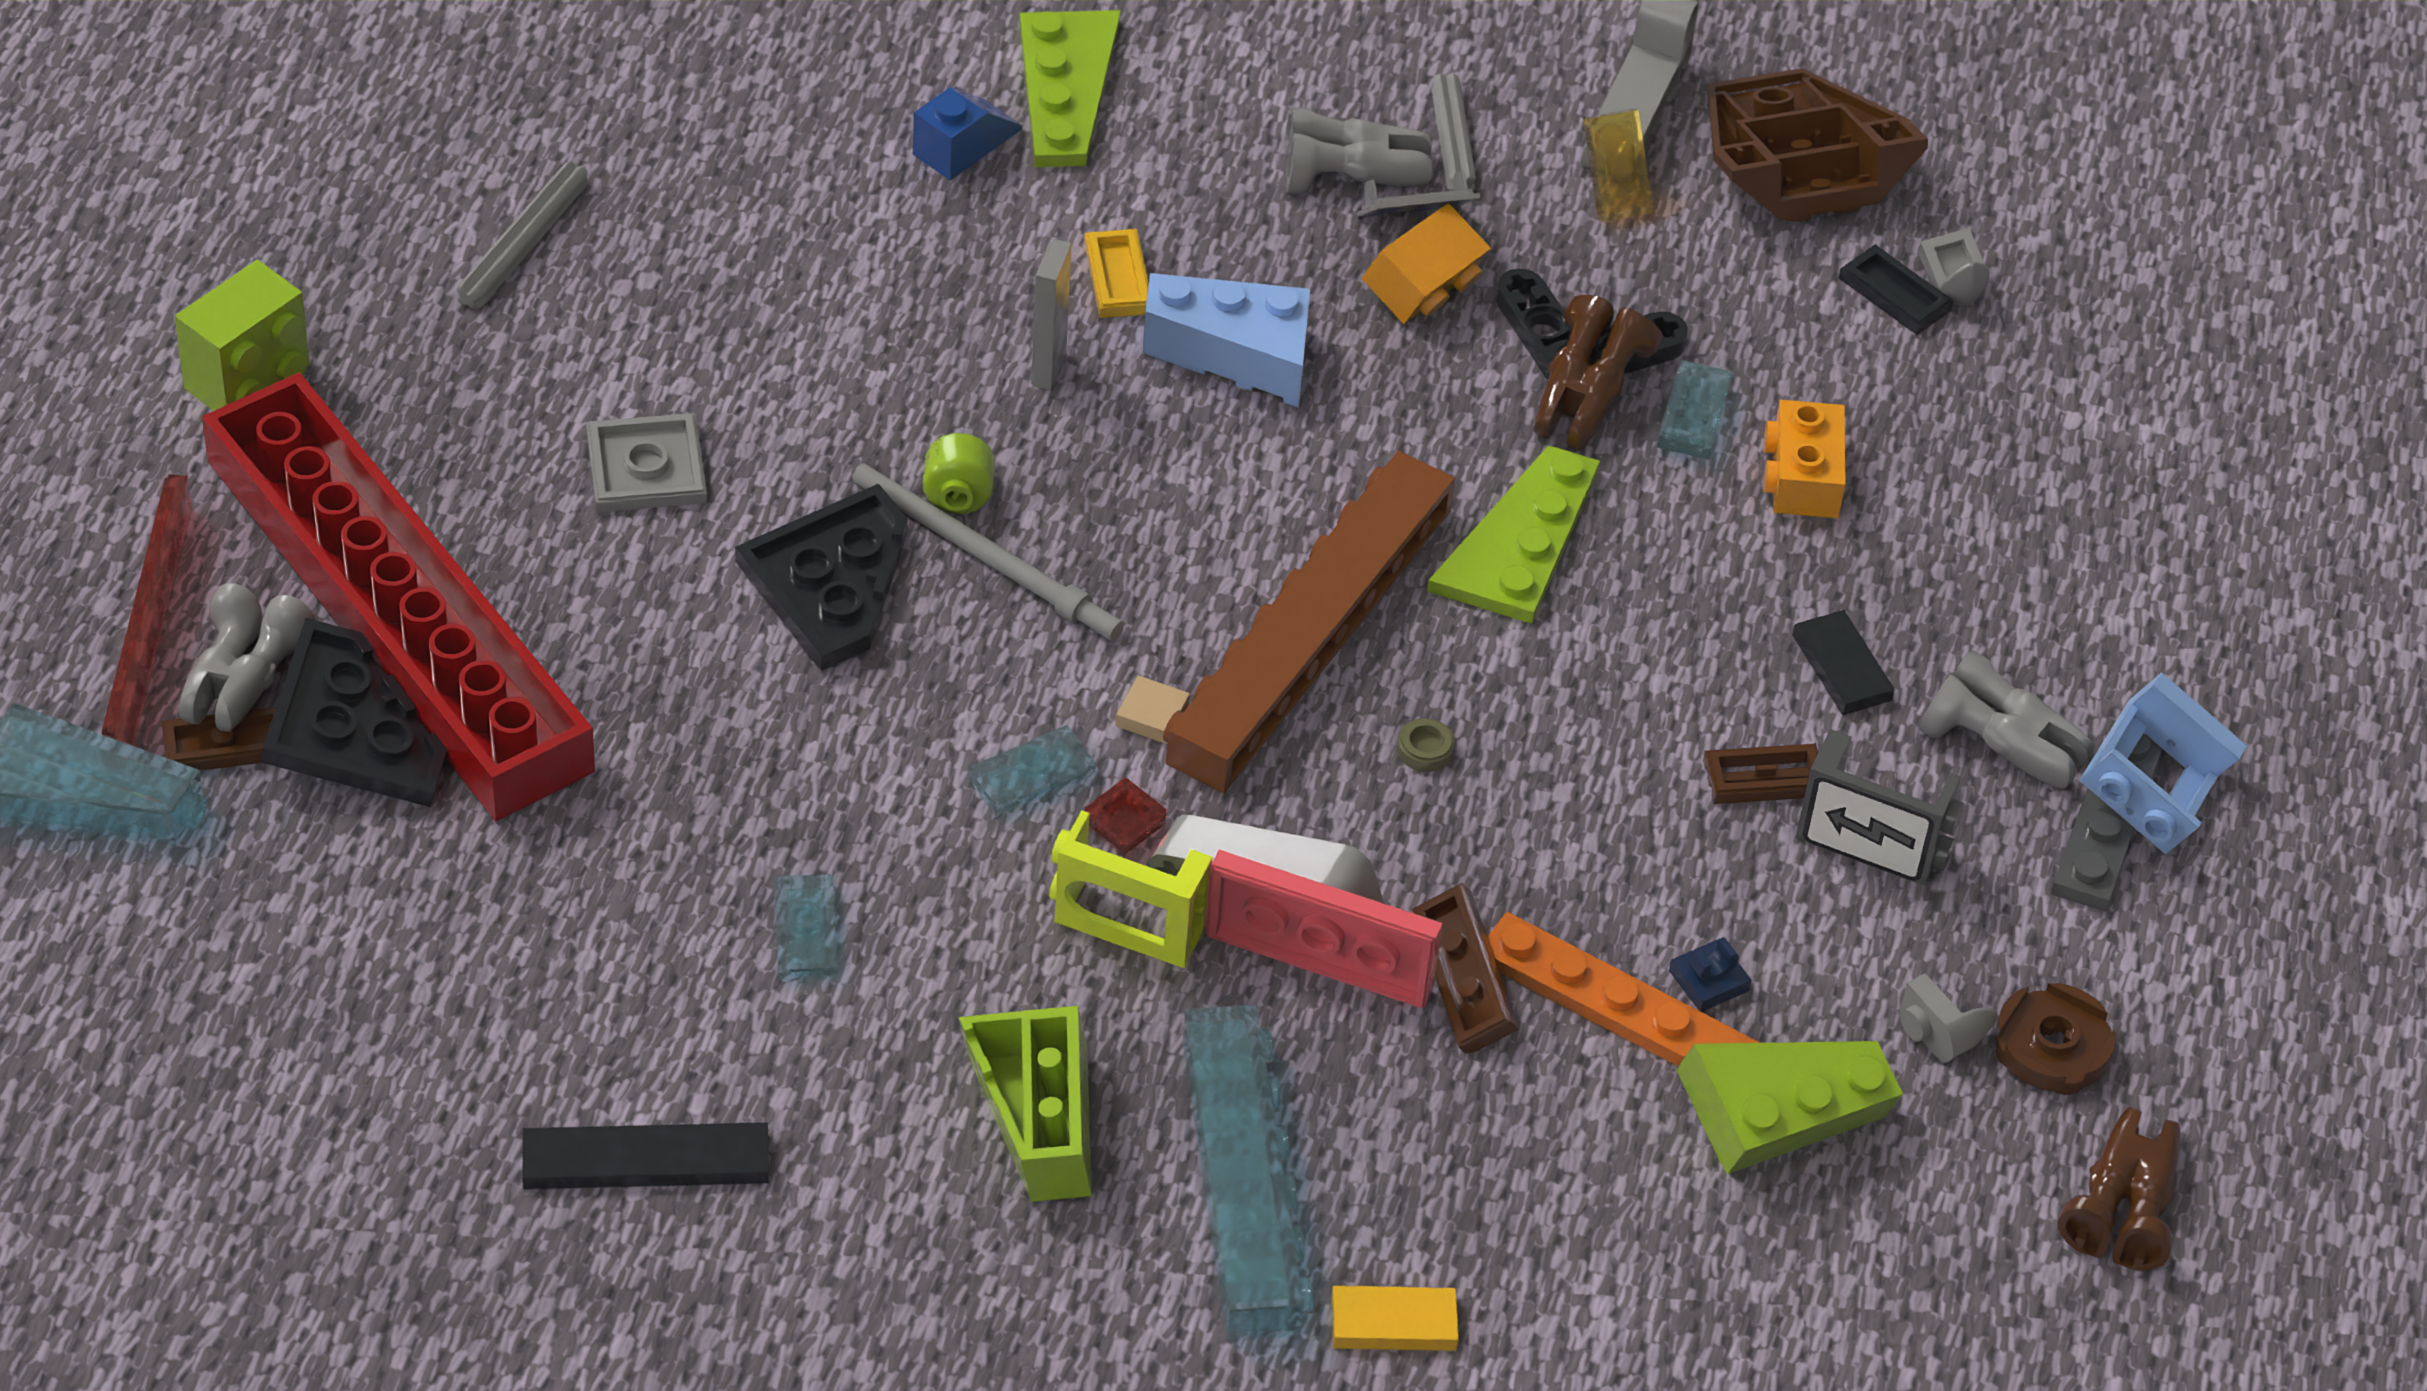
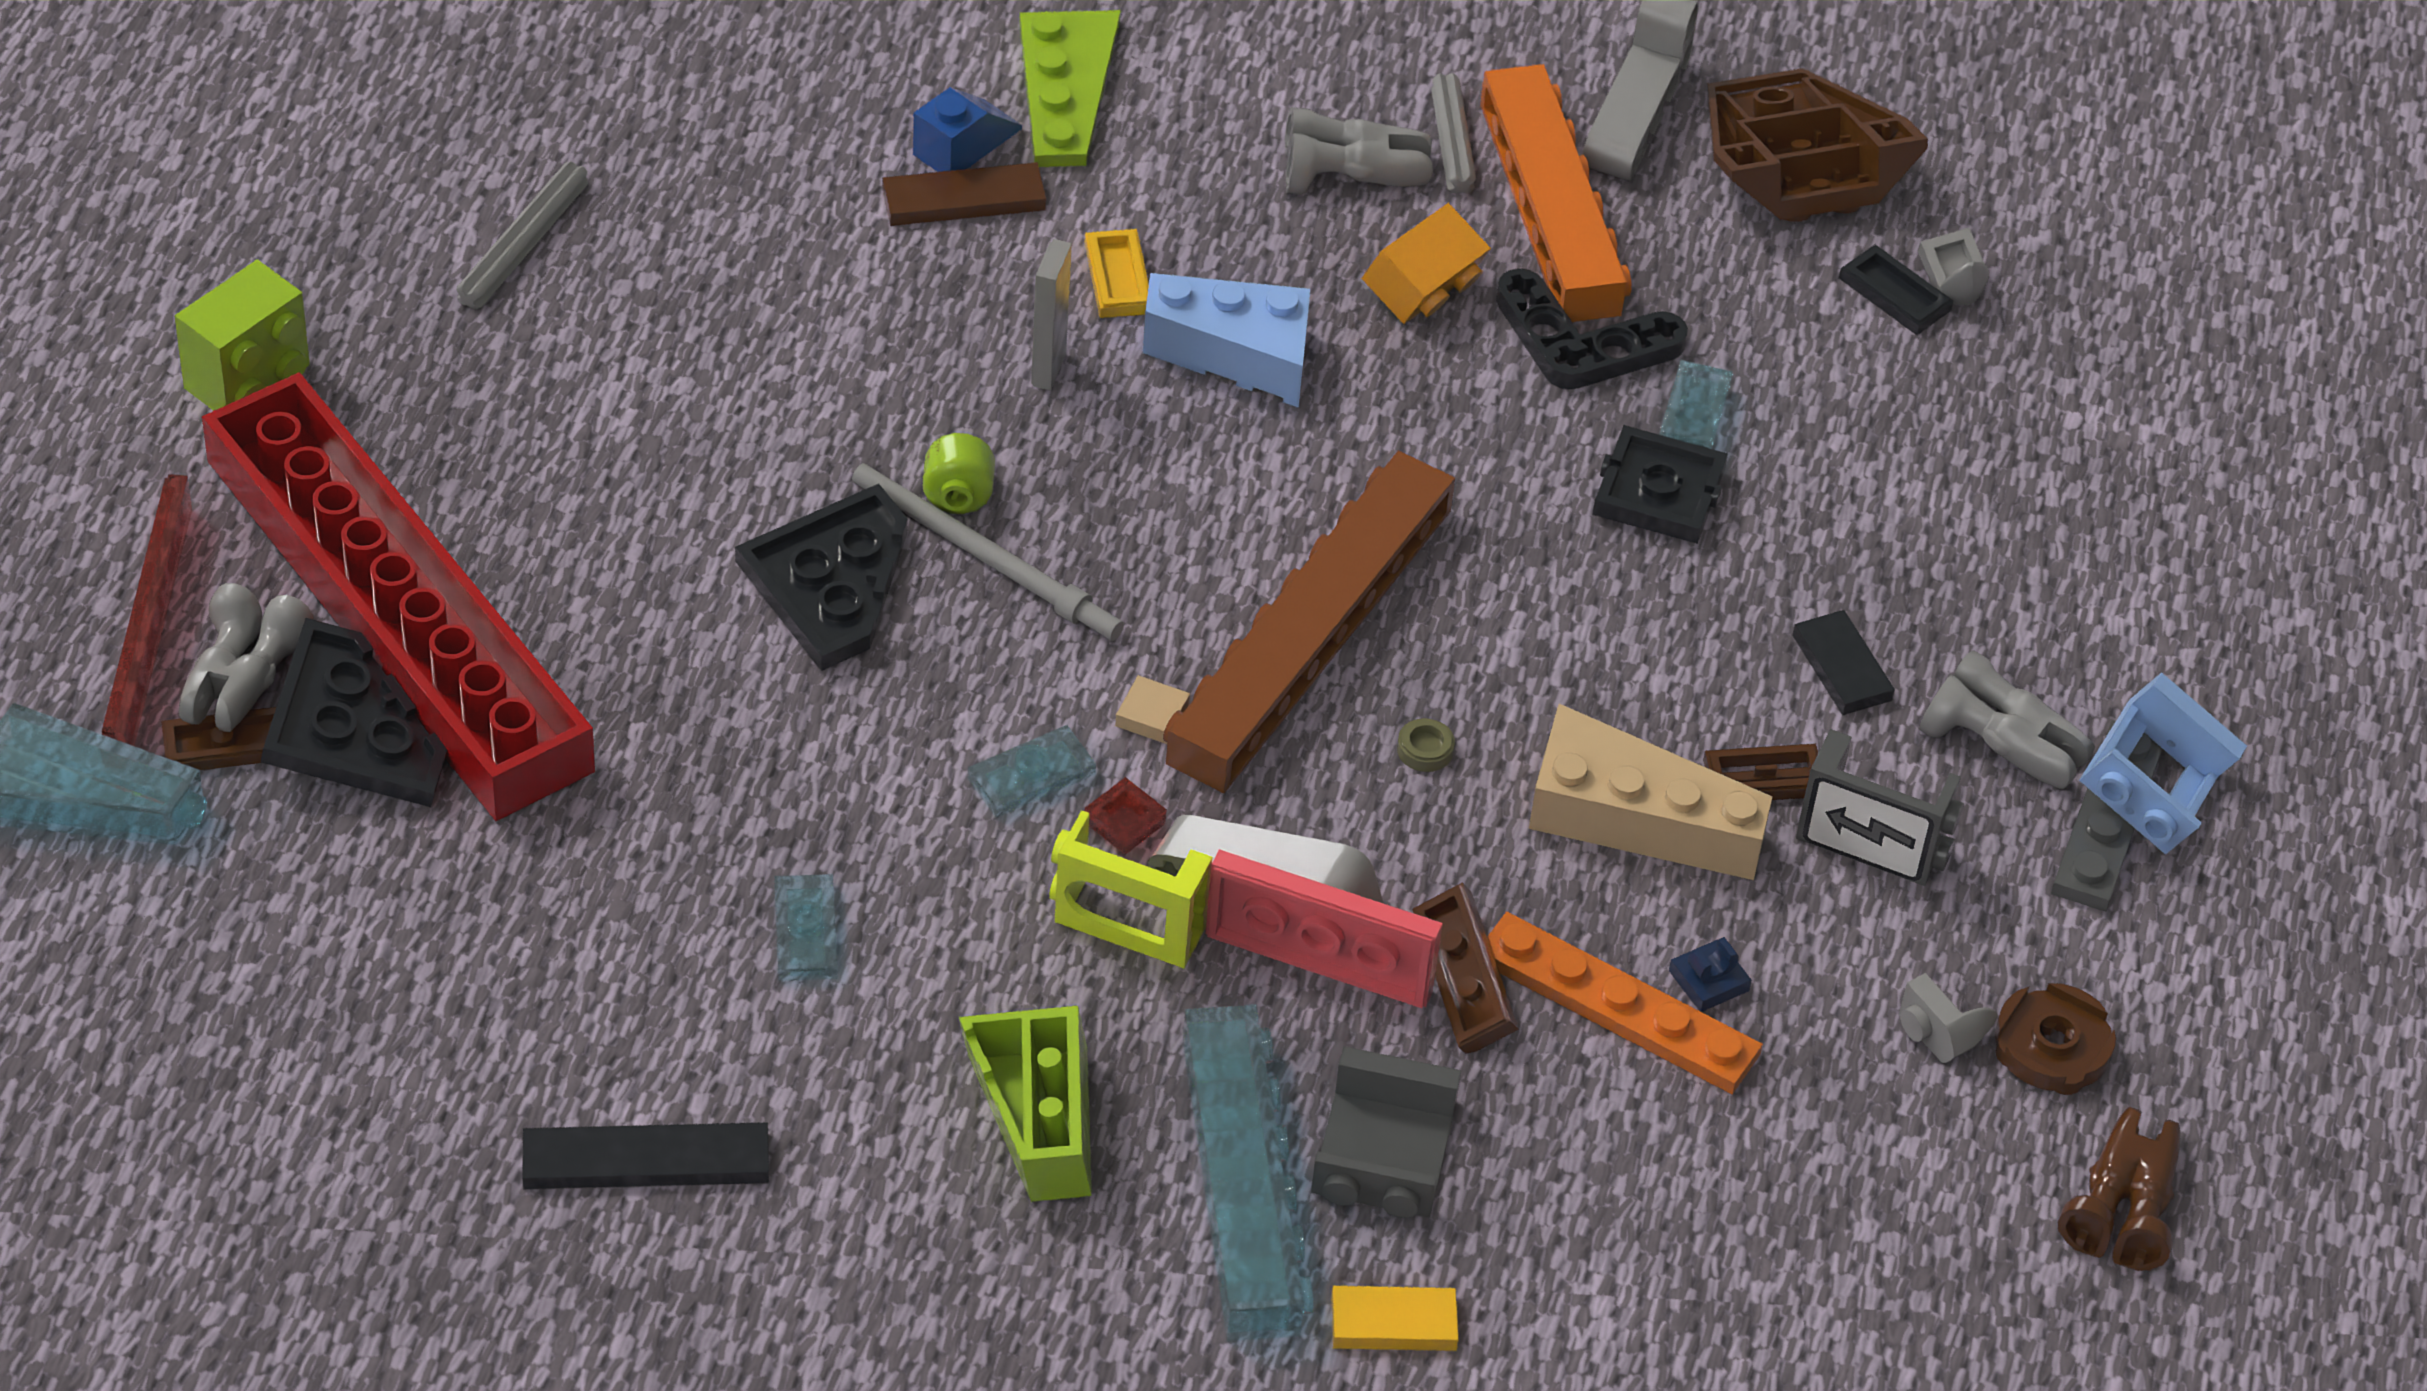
light grey tile [586,413,707,513] -> none
light grey piece [1356,170,1480,217] -> none
lime wing [1427,445,1600,624] -> none
reddish brown piece [1533,295,1663,451] -> none
clear yellow plate [1583,109,1654,222] -> none
lime wedge [1676,1041,1903,1174] -> none
light orange brick [1763,399,1846,518] -> none
none -> reddish brown tile [882,162,1046,226]
none -> dark grey panel [1311,1046,1461,1218]
none -> orange brick [1480,64,1632,322]
none -> tan wedge [1529,704,1773,880]
none -> black plate [1592,425,1728,544]

